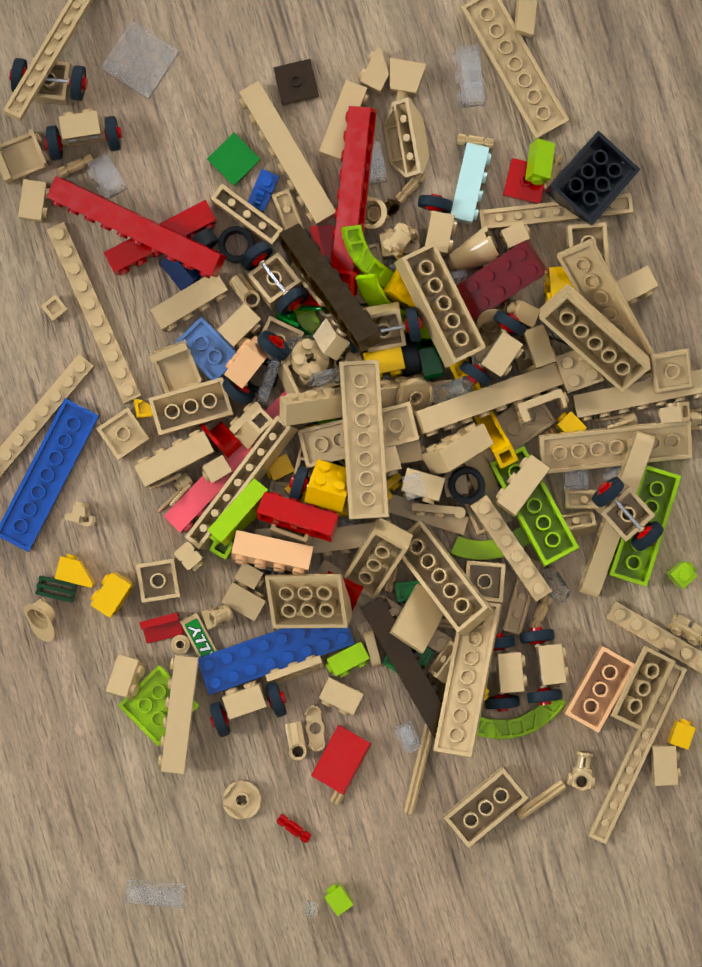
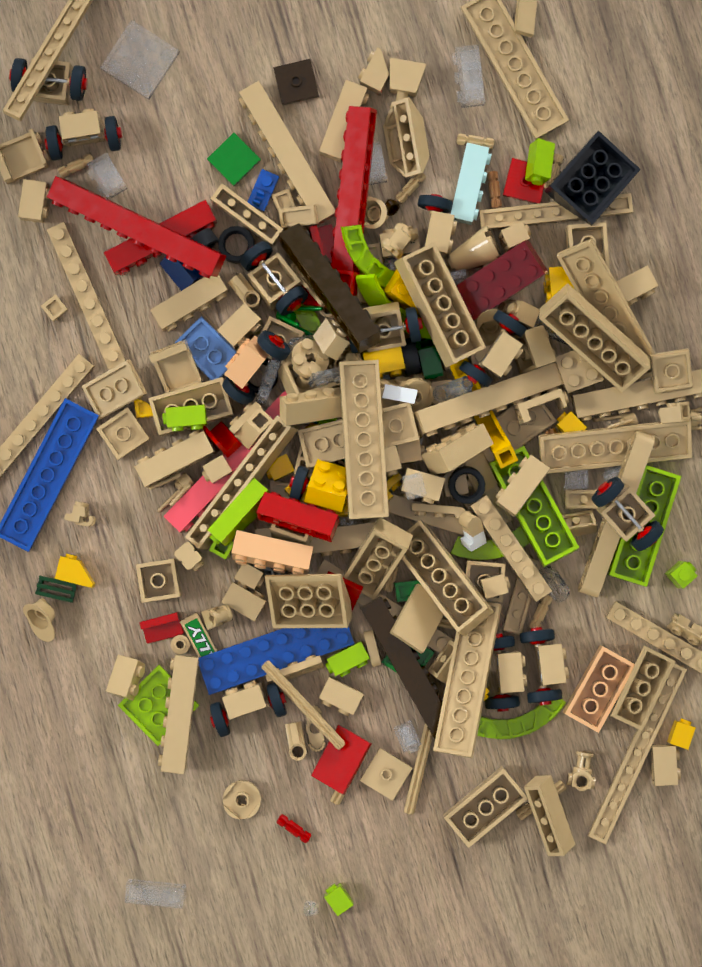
yellow brick [90,572,136,618] -> none
none -> tan tile [82,359,147,420]
none -> lime brick [162,405,207,432]
none -> tan axle [262,660,345,750]
none -> tan tile [278,204,319,228]
none -> tan plate [360,748,413,801]
none -> white sticker [382,384,418,404]
none -> leg [459,511,487,552]
none -> tan brick [480,574,511,599]
none -> medium nougat axle [487,171,502,209]
none -> tan brick [524,775,575,856]

